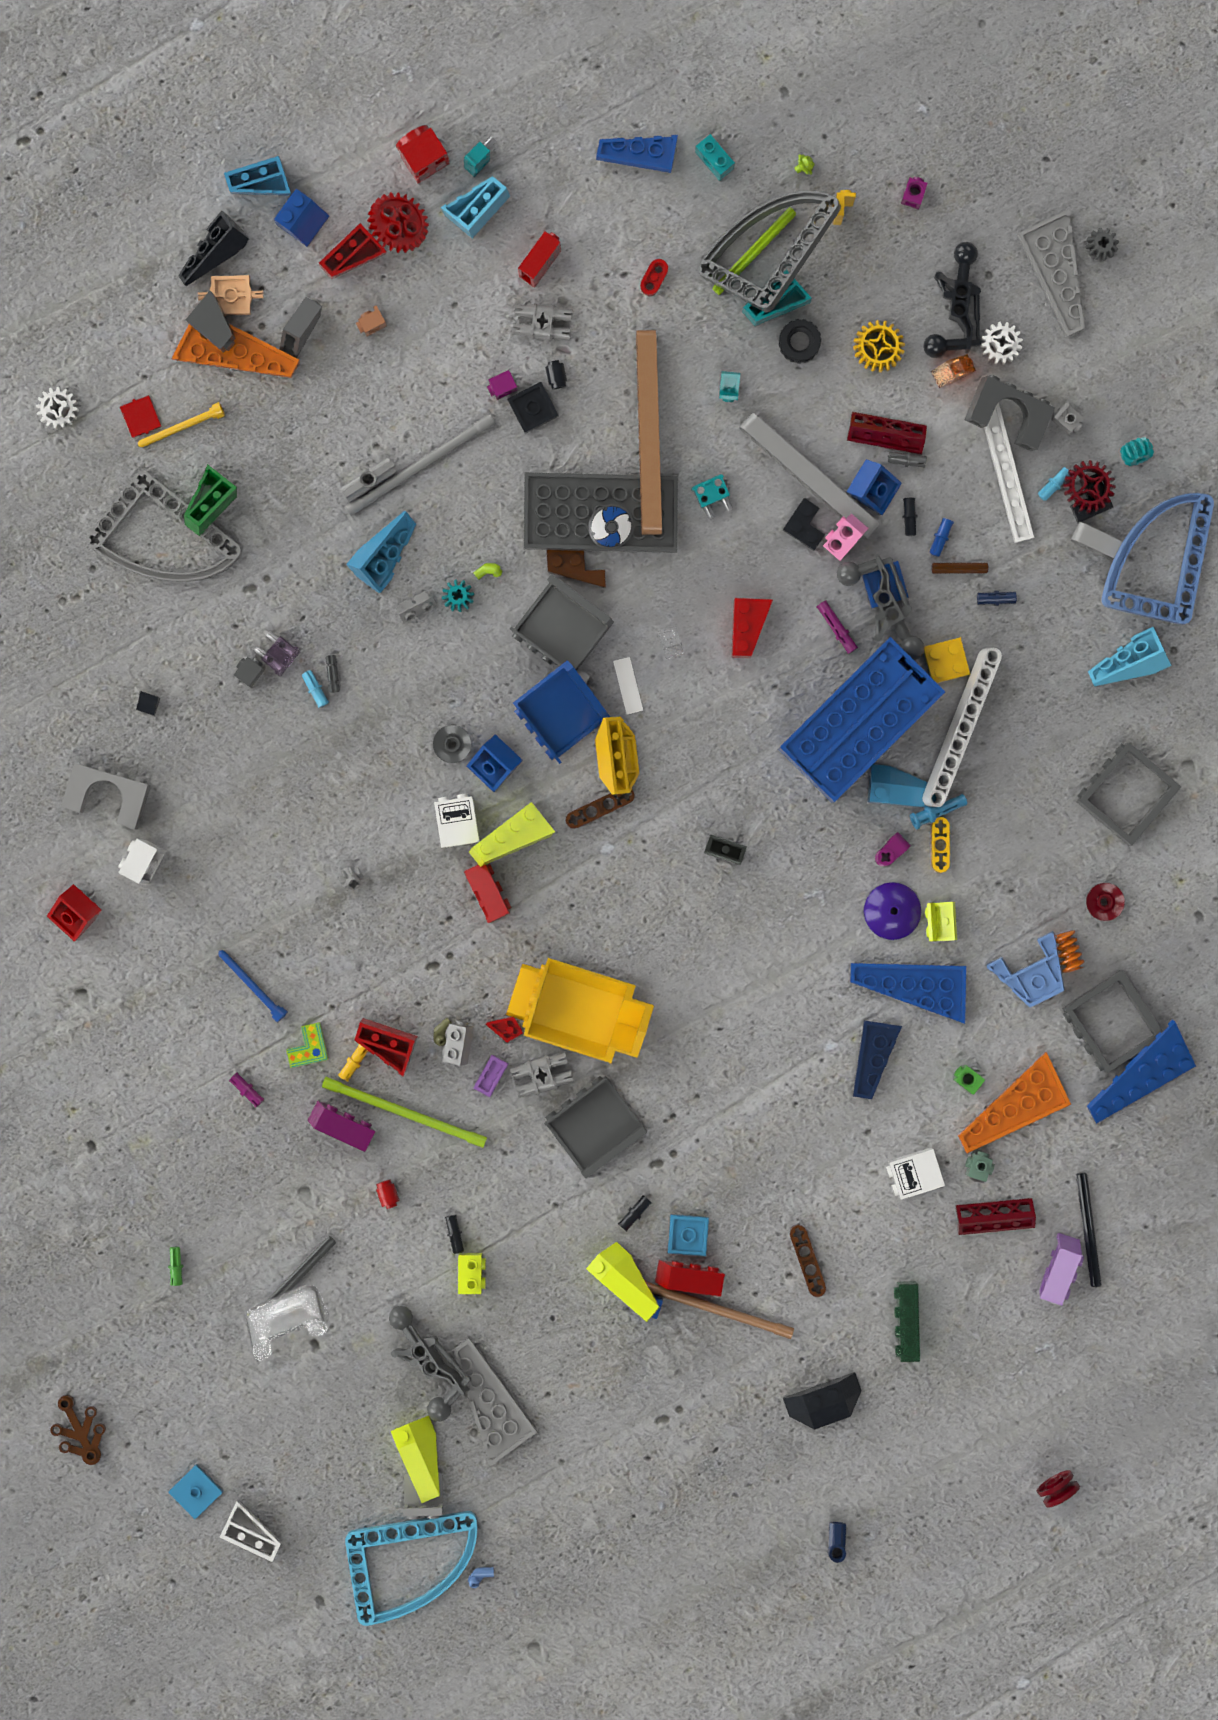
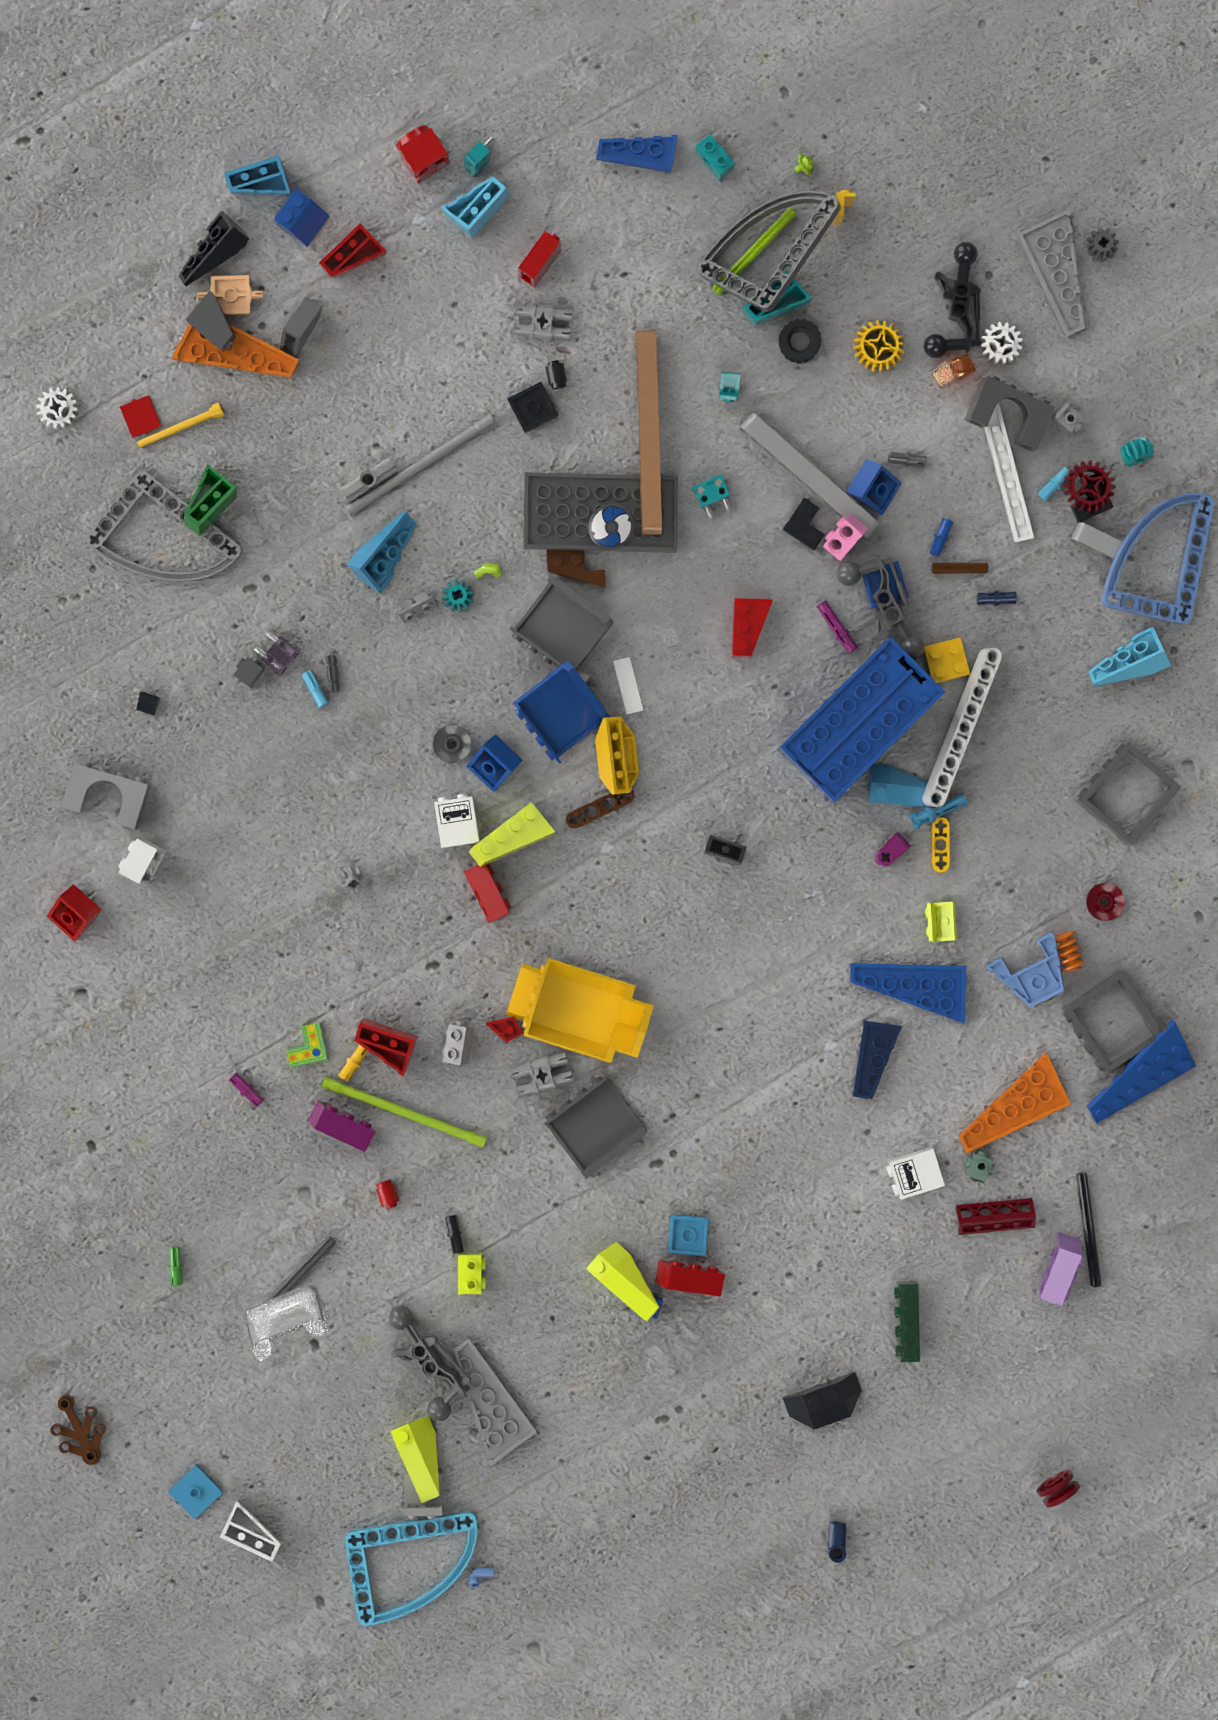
blue piece [218,950,288,1023] -> none
nougat brick [356,305,387,337] -> none
red gear [367,192,429,253] -> none
olive arm [433,1018,452,1046] -> none
medium lavender plate [474,1055,509,1097] -> none
magenta brick [487,370,518,400] -> none
black pin [618,1195,652,1232] -> none
red plate [640,259,668,296] -> none
medium nougat piece [644,1280,794,1339] -> none
reddish brown beam [789,1224,826,1297] -> none
dark red fence [847,412,927,455] -> none
dark purple dish [864,882,921,940] -> none
magenta brick [901,177,928,210] -> none
black axle [902,497,918,536] -> none
bright green brick [953,1065,985,1095] -> none

